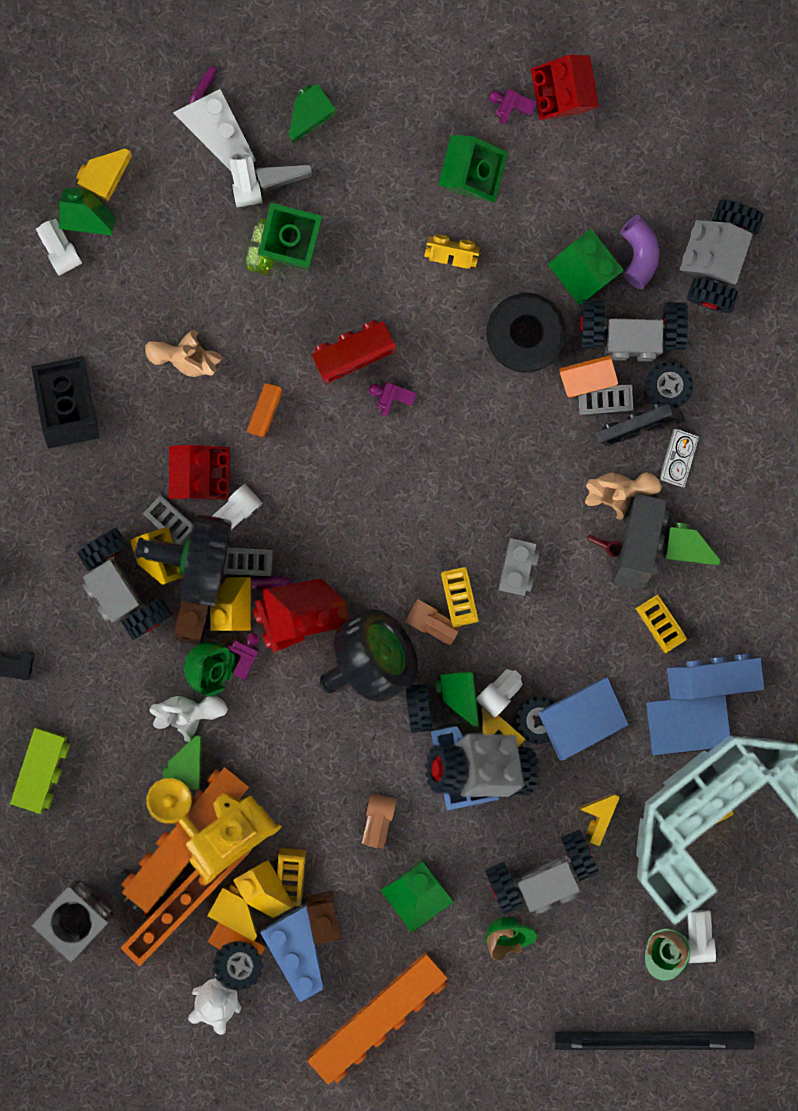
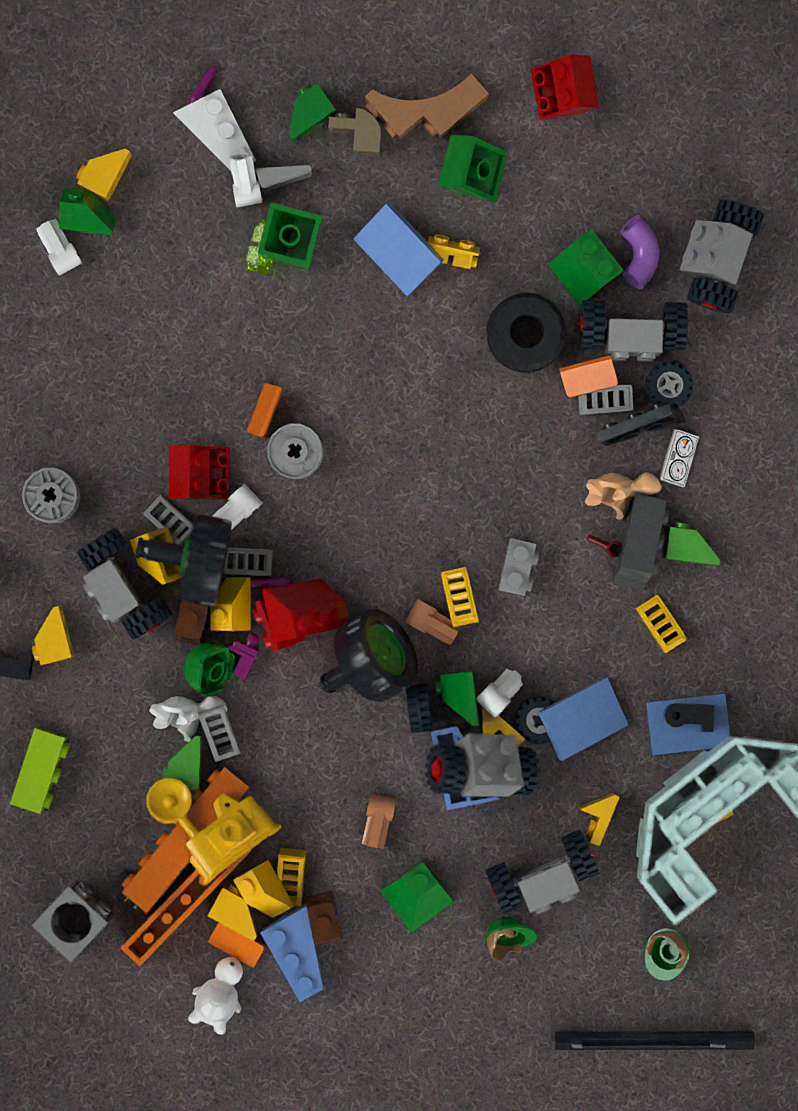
black slope [31,356,100,449] -> none
light nougat animal [145,330,222,377] -> none
black wheel [212,942,263,990] -> none
orange brick [307,951,448,1085] -> none
red slope [311,320,396,385] -> none
magenta piece [368,382,416,417] -> none
magenta piece [489,89,537,125] -> none
medium blue wedge [667,653,764,699] -> none
white piece [687,910,716,963] -> none
none -> light grey wheel [22,467,81,524]
none -> yellow slope [32,606,75,665]
none -> light grey slope [198,705,241,762]
none -> light grey wheel [267,424,323,479]
none -> dark tan brick [328,108,381,156]
none -> medium blue tile [354,202,444,296]
none -> medium nougat arch [364,74,489,141]
none -> black leg [663,703,714,732]

